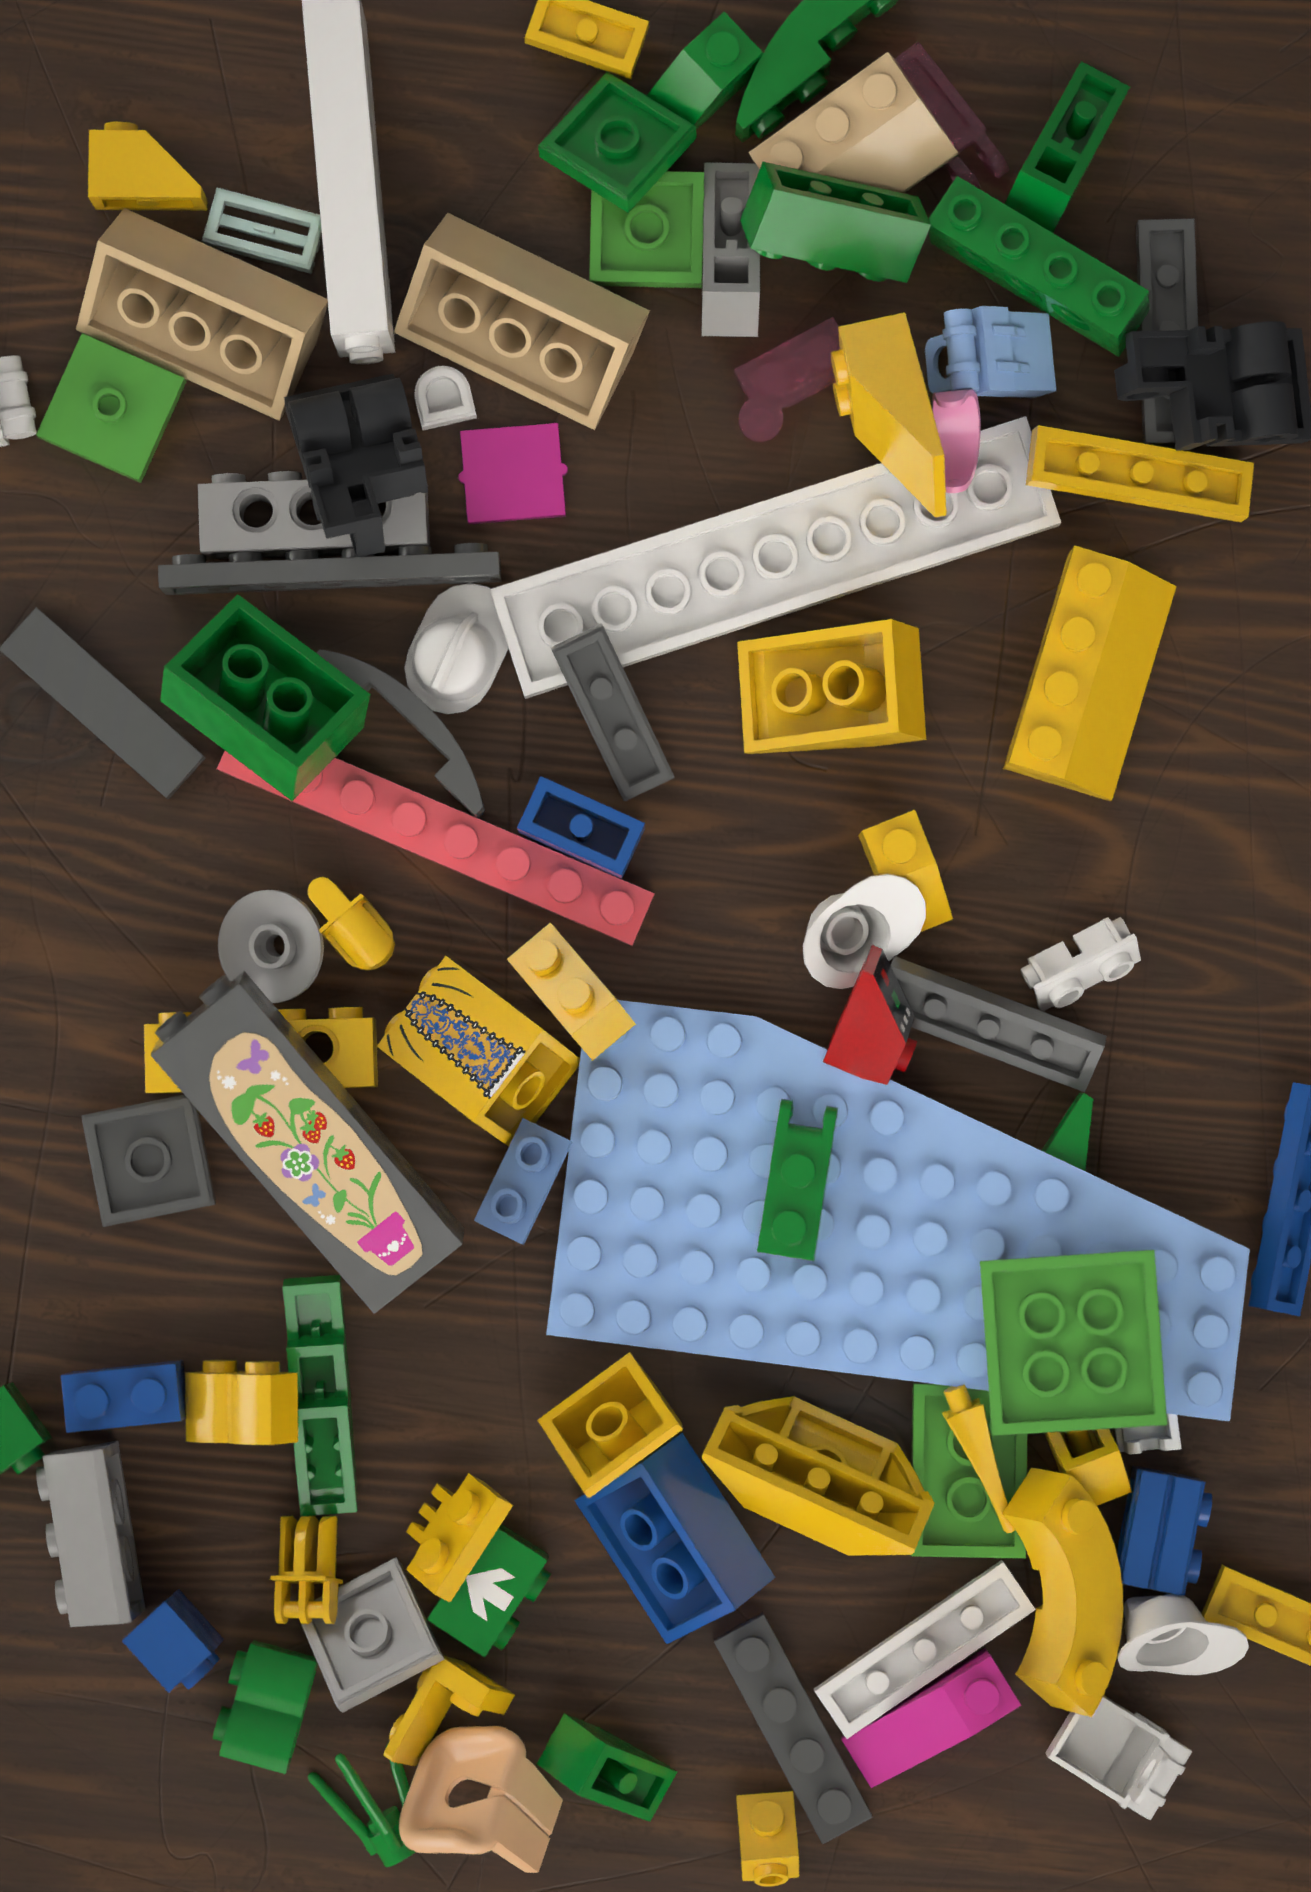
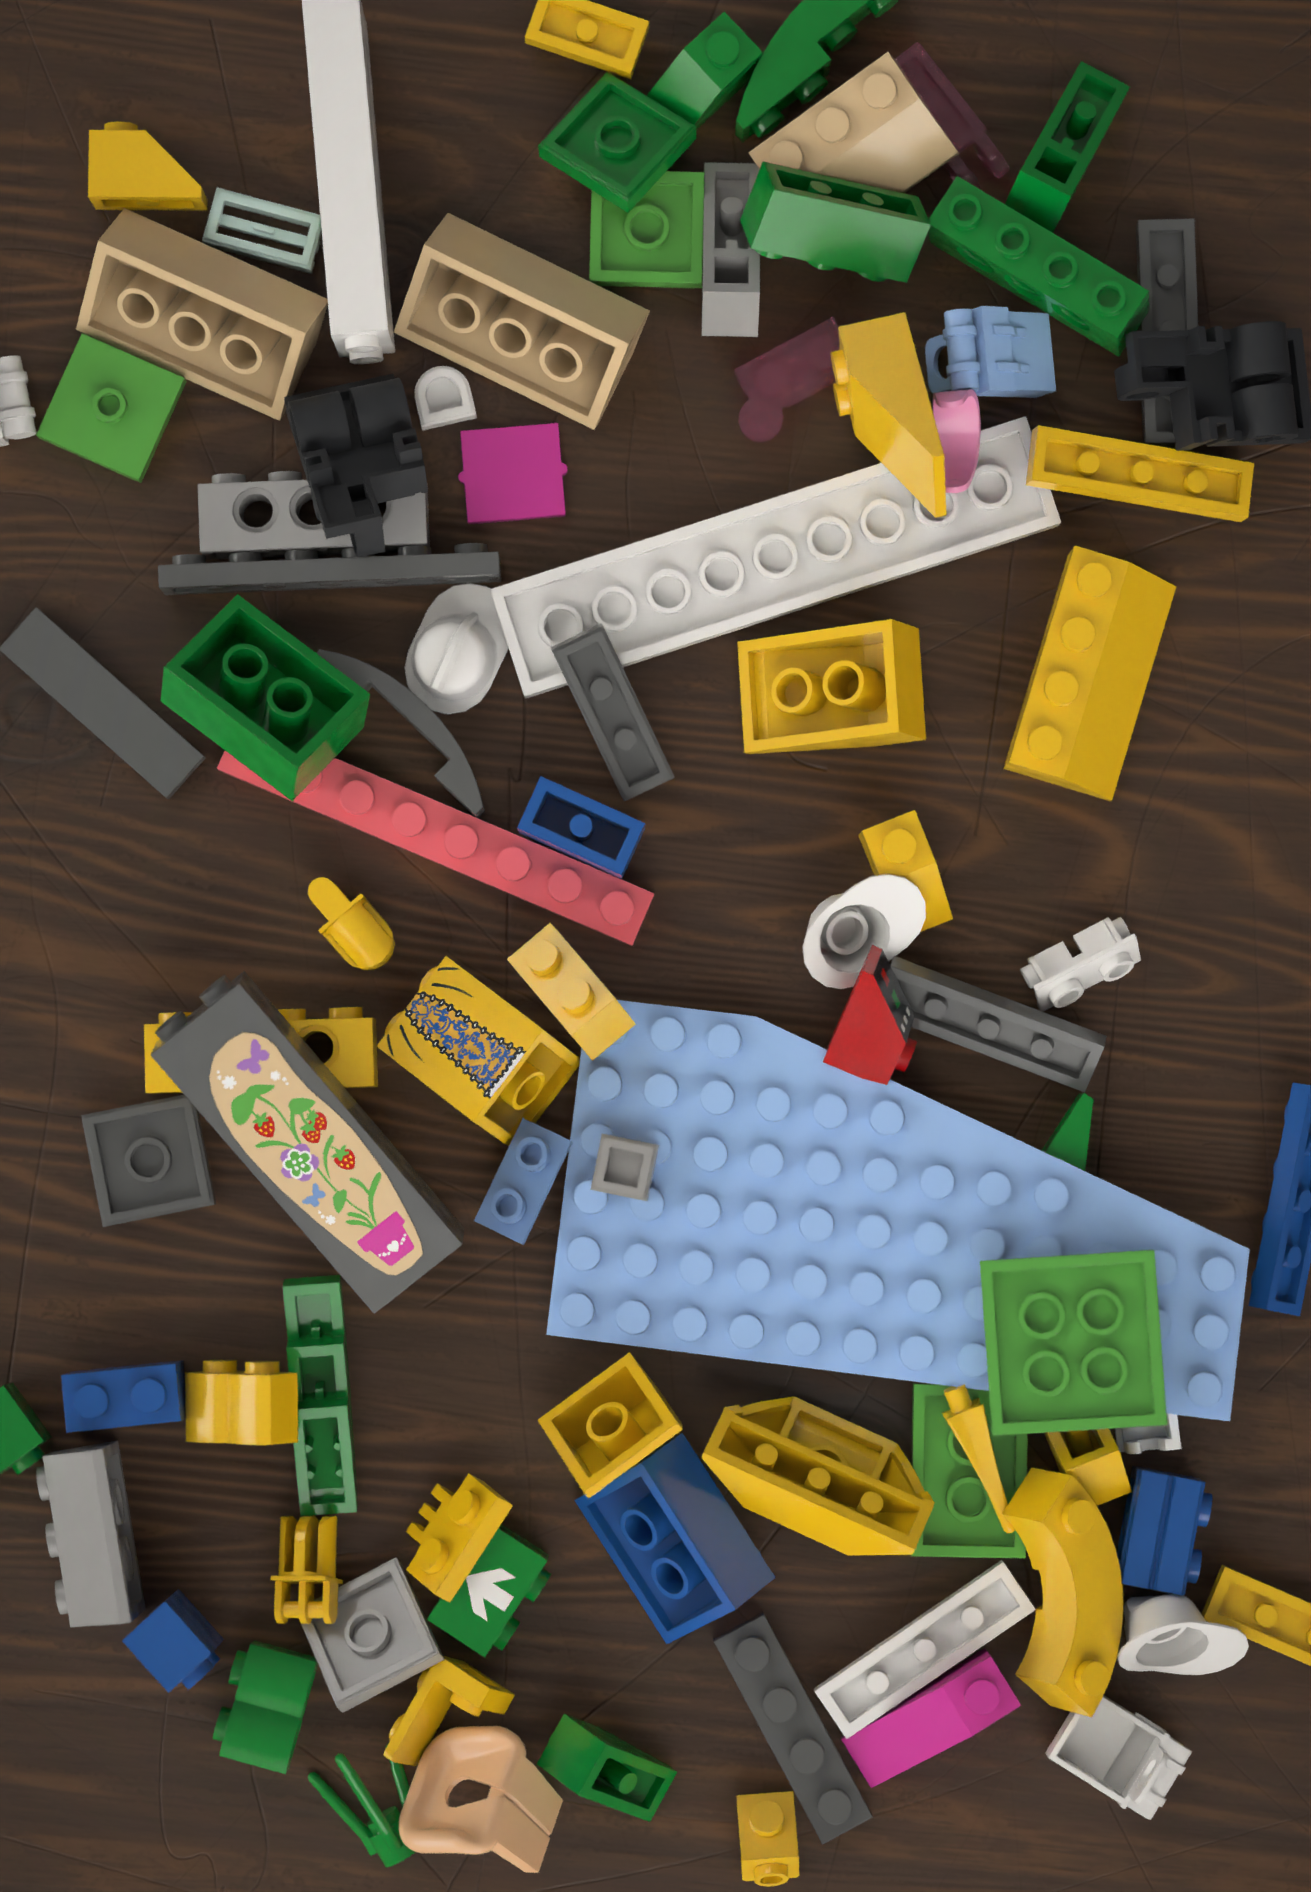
light grey dish [218,890,324,1003] -> none
green hinge [757,1099,838,1261] -> none
none -> light grey tile [590,1134,659,1201]

